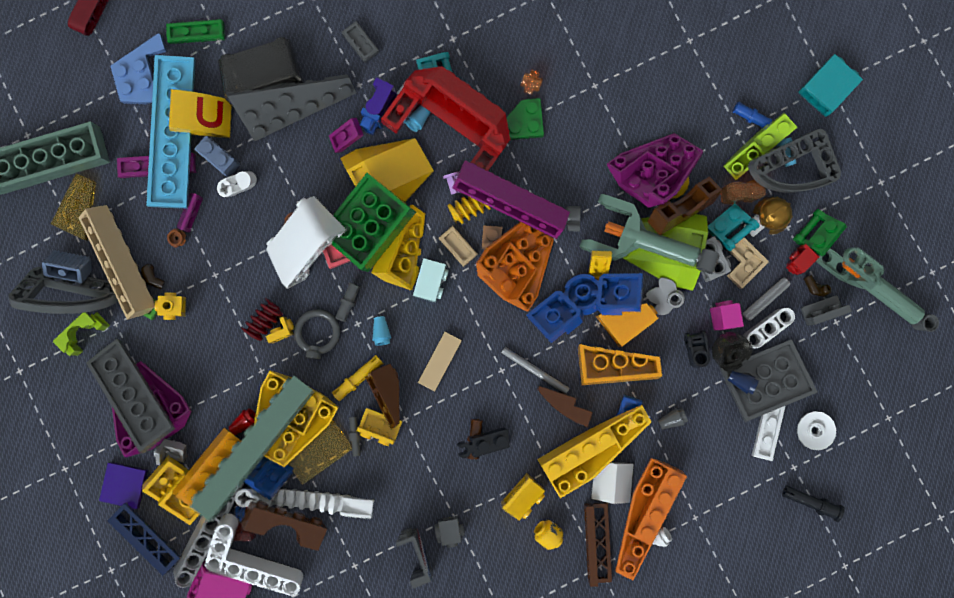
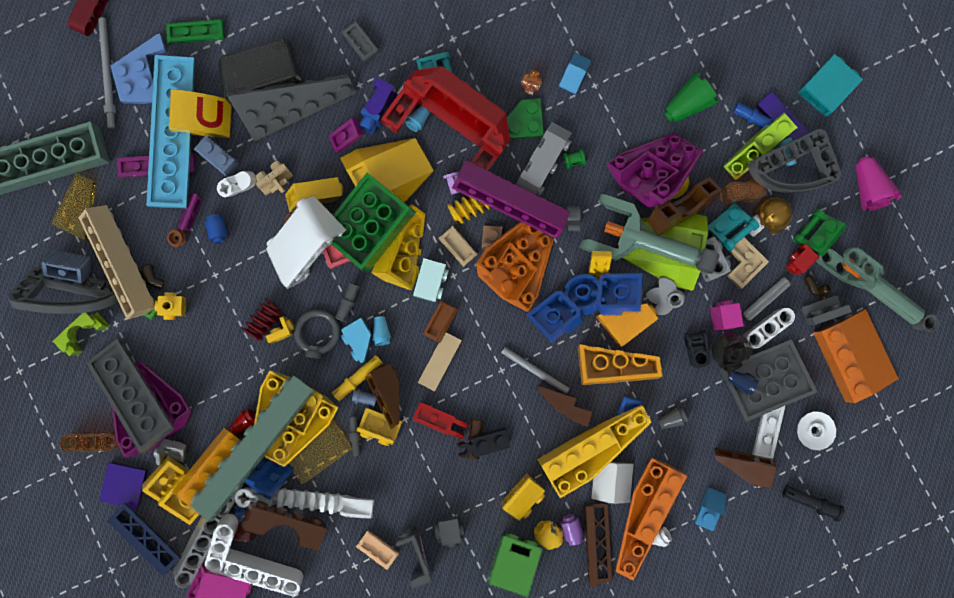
none -> clear orange beam [59,432,120,452]
none -> light grey bar [98,17,116,129]
none -> blue brick [205,214,228,244]
none -> tan hips [255,161,293,195]
none -> yellow slope [285,177,343,212]
none -> medium azure slope [341,318,373,363]
none -> sand blue pin [352,389,376,406]
none -> light nougat plate [356,530,399,570]
none -> red hinge [412,402,469,439]
none -> dark orange tile [423,301,458,343]
none -> bright green container [486,533,542,597]
none -> light grey brick [516,122,572,197]
none -> dark azure slope [559,53,592,95]
none -> medium lavender brick [560,514,584,546]
none -> green bush [563,148,586,169]
none -> green cone [664,72,719,123]
none -> dark azure slope [694,487,726,531]
none -> reddish brown slope [714,448,776,488]
none -> dark purple tile [756,92,809,141]
none -> orange slope [813,309,899,403]
none -> dark pink cone [855,156,902,212]

